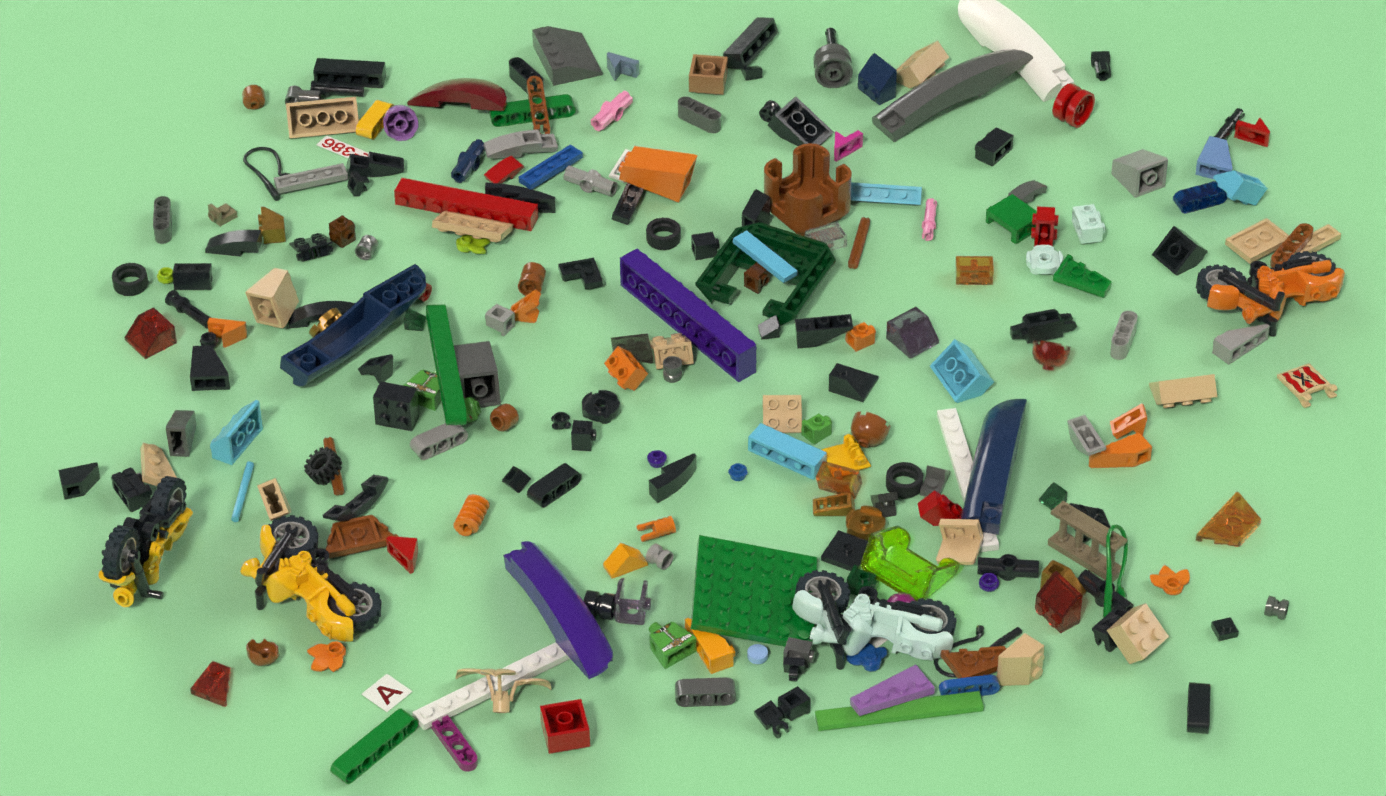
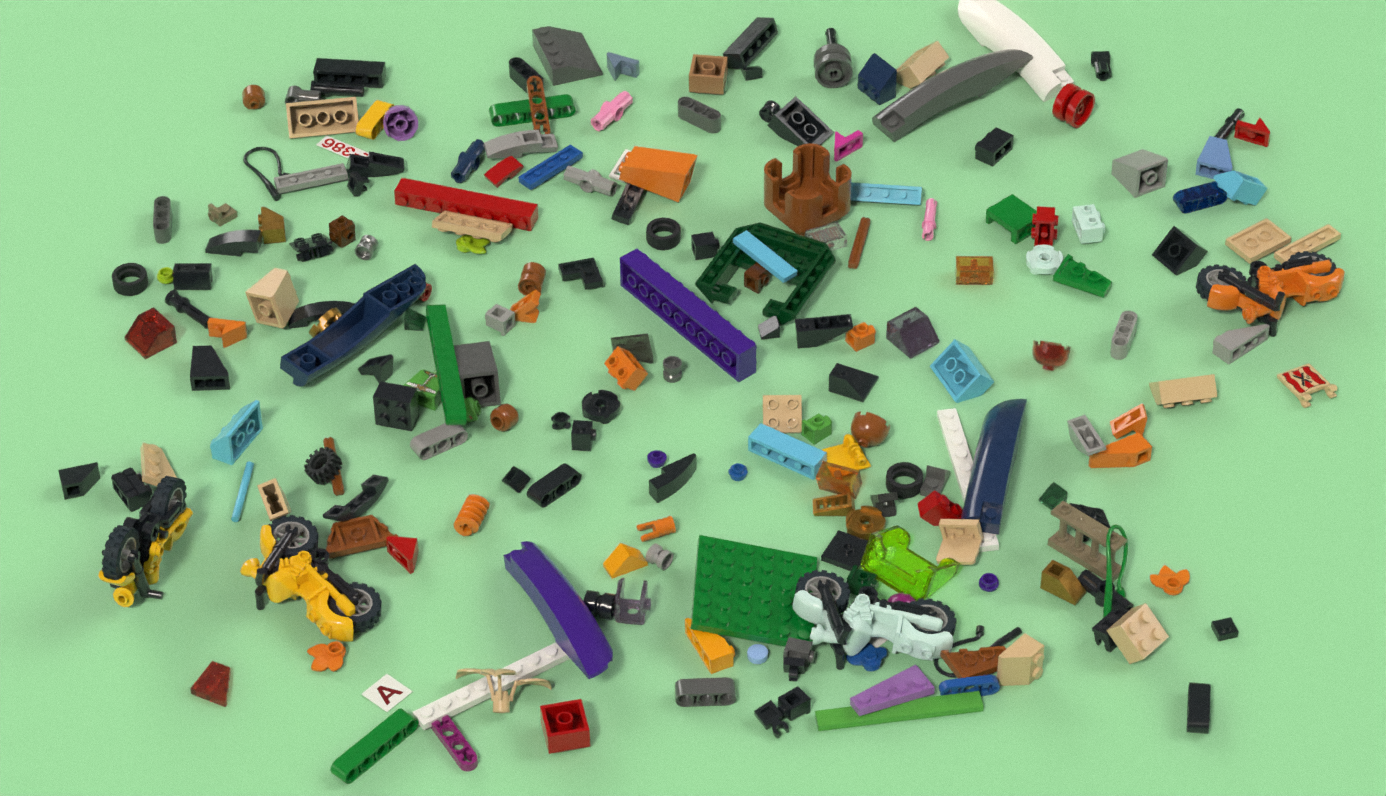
dark grey slope [166,410,196,457] -> none
black plate [200,332,218,348] -> none
dark orange hair [246,639,279,666] -> none
dark red brick [407,78,507,111] -> none
black slope [485,182,556,213] -> none
tan bracket [648,333,694,369] -> none
bright green torso [649,622,697,669] -> none
black slope [742,189,770,226] -> none
black piece [977,554,1039,581] -> none
dark grey slope [1008,180,1047,202] -> none
black hinge [1010,309,1077,344] -> none
clear red slope [1035,571,1083,633] -> none
clear orange wing [1196,492,1261,547] -> none
dark grey wheel [1264,596,1289,620] -> none
dark orange beam [1270,223,1314,268] -> none

